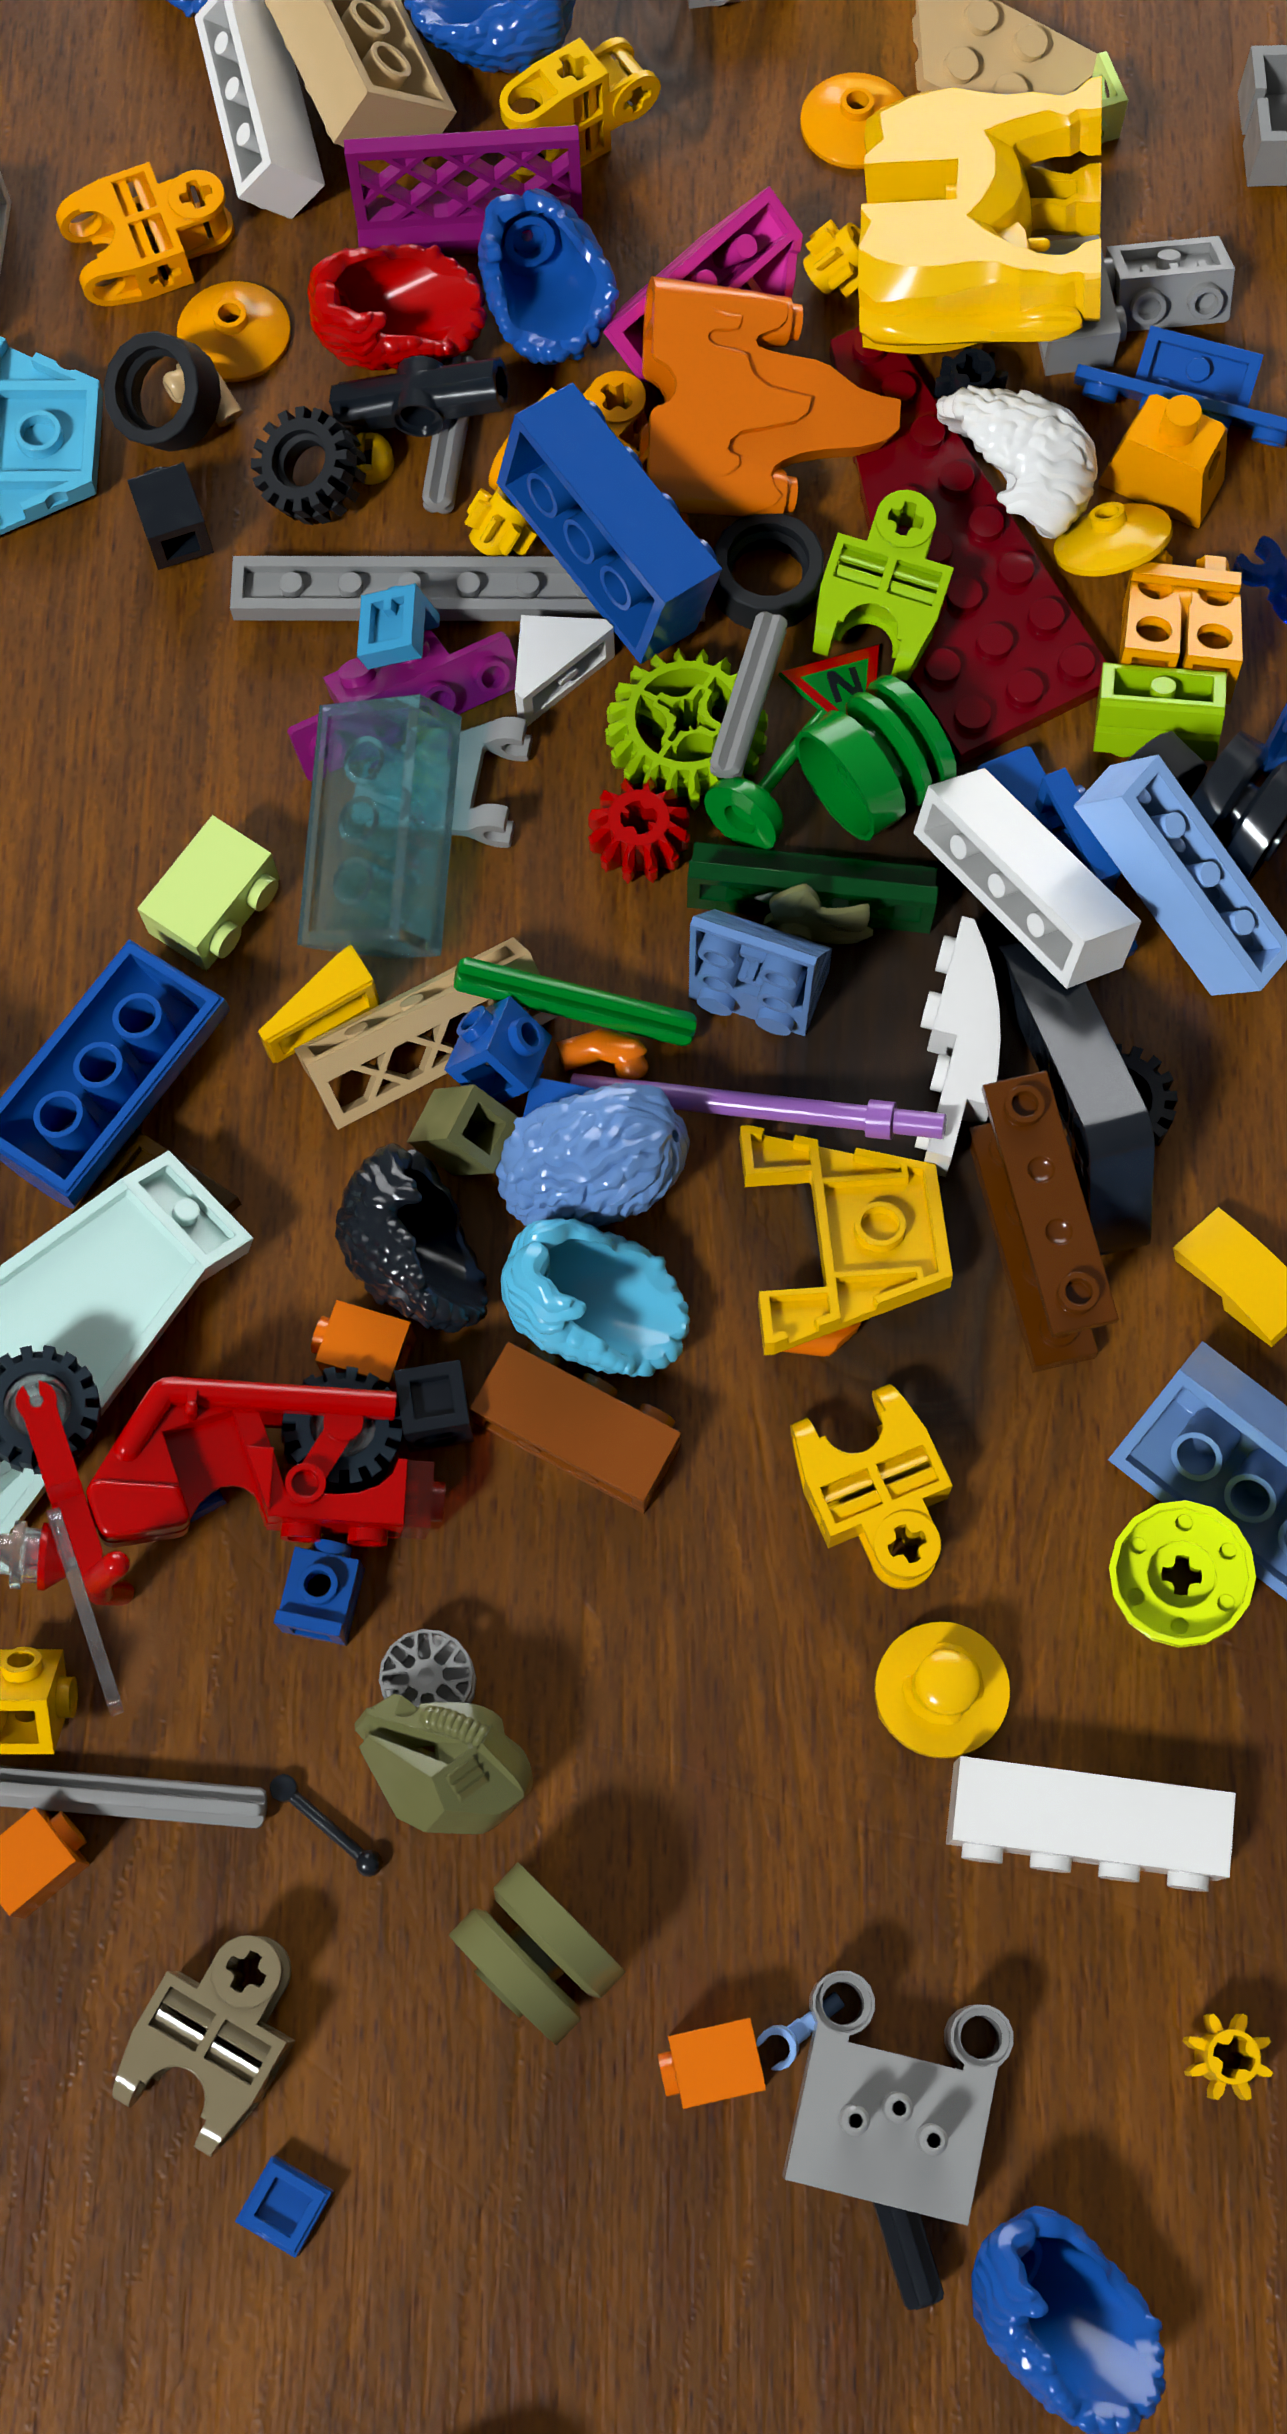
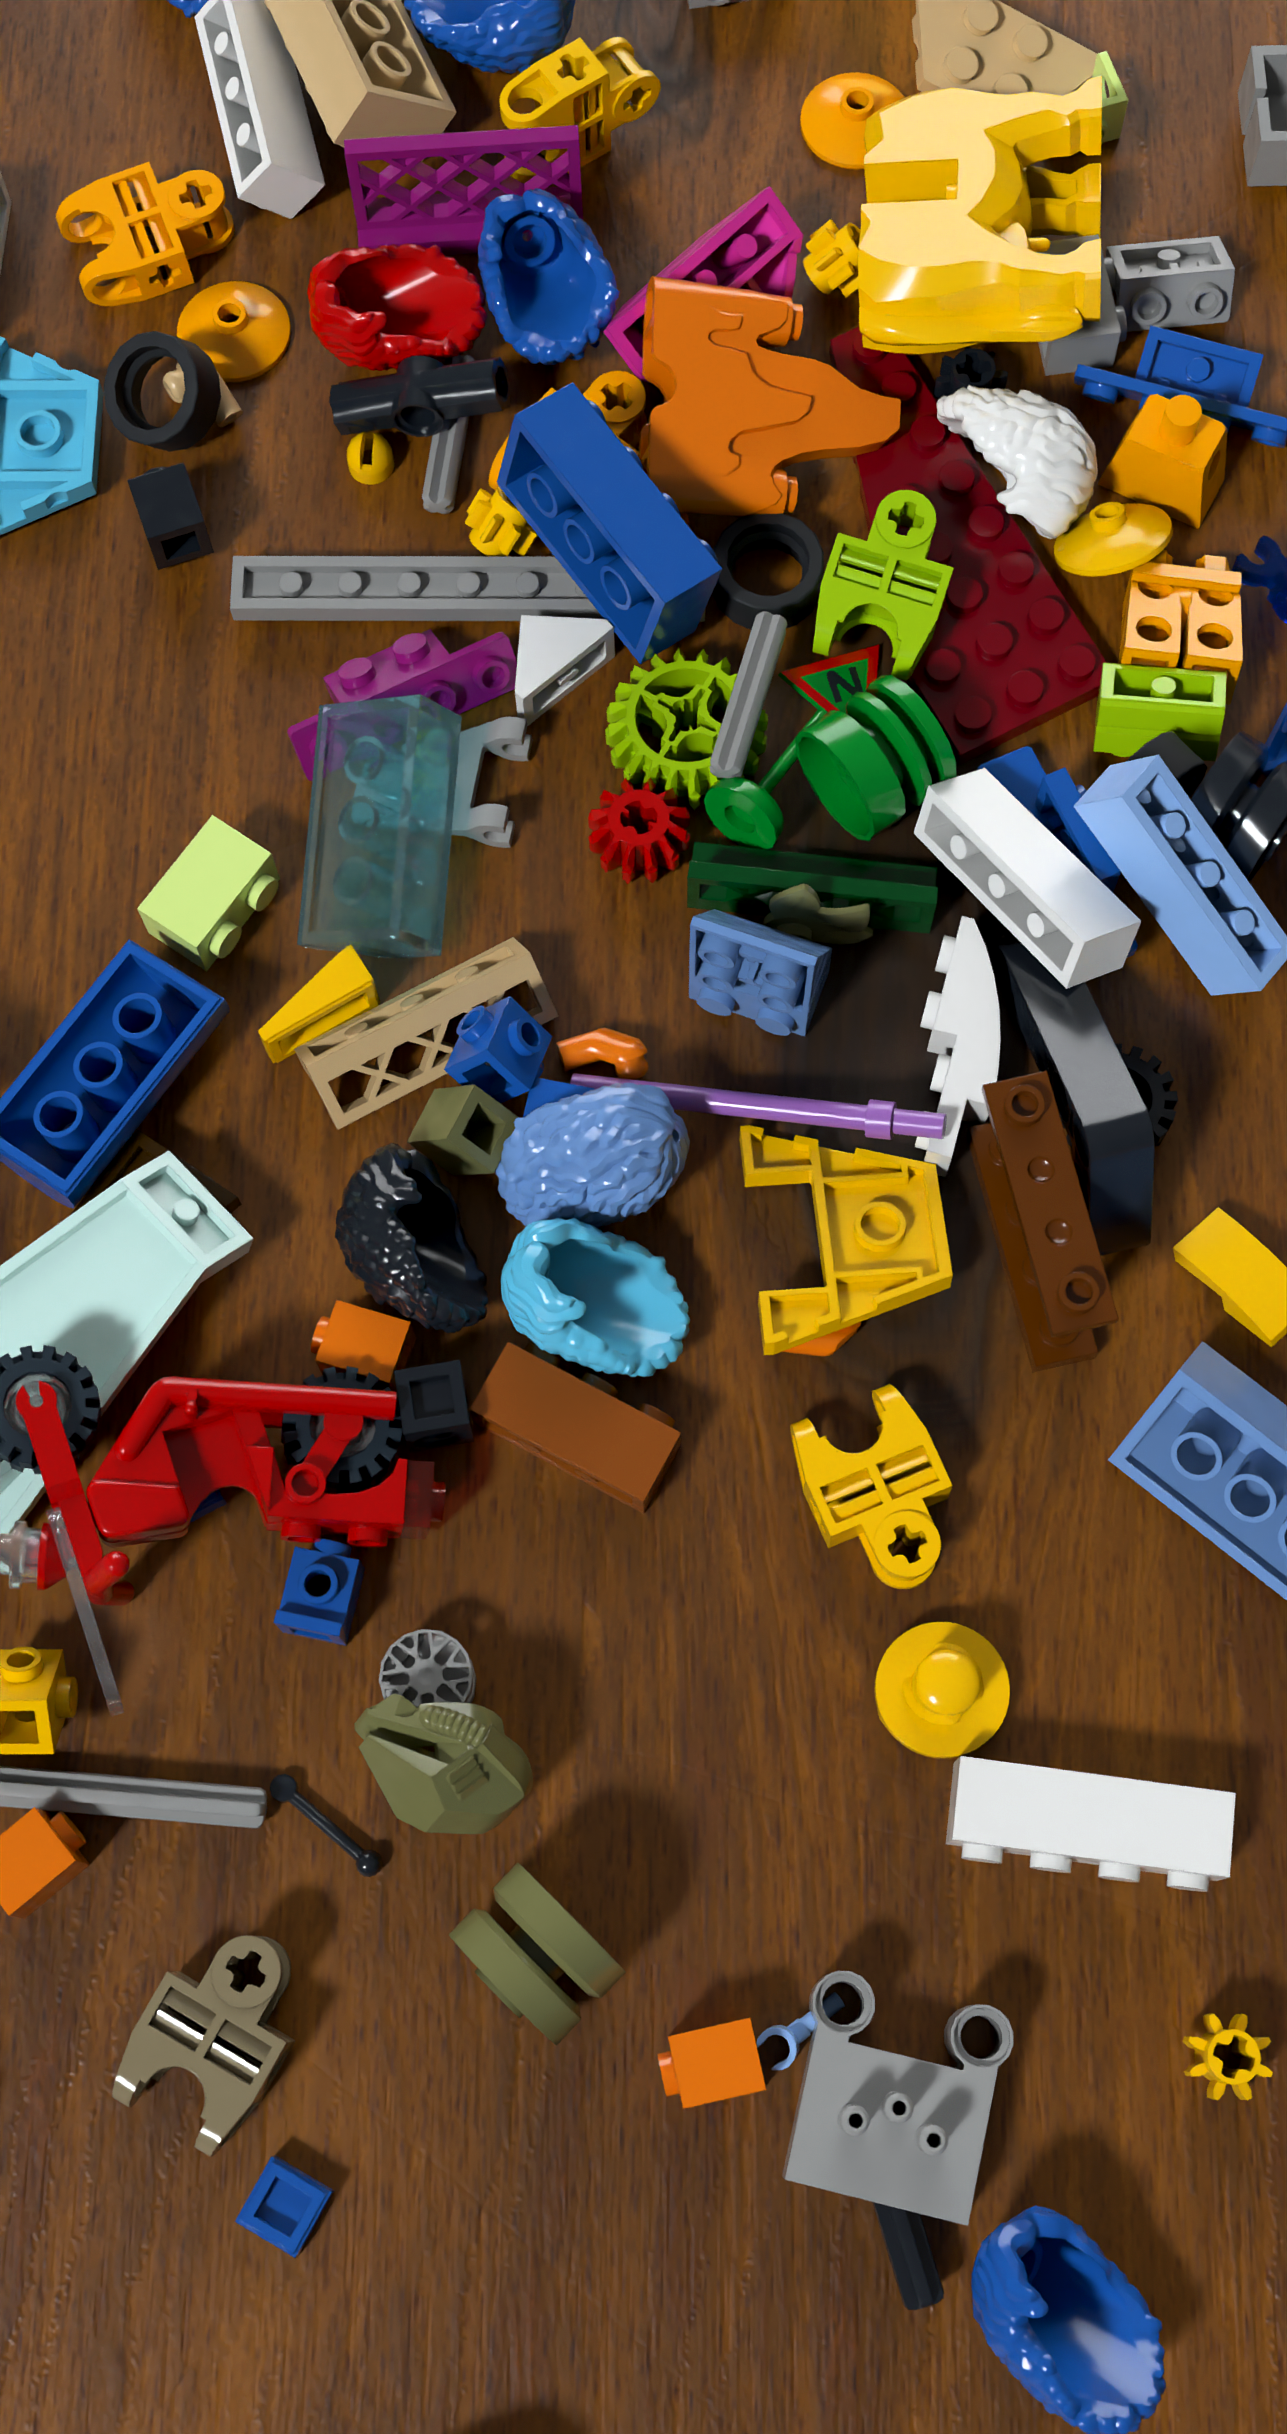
black tyre [251,406,367,525] -> none
dark azure bracket [357,583,440,670] -> none
green axle [454,957,697,1046] -> none
neon yellow wheel [1109,1500,1256,1648] -> none

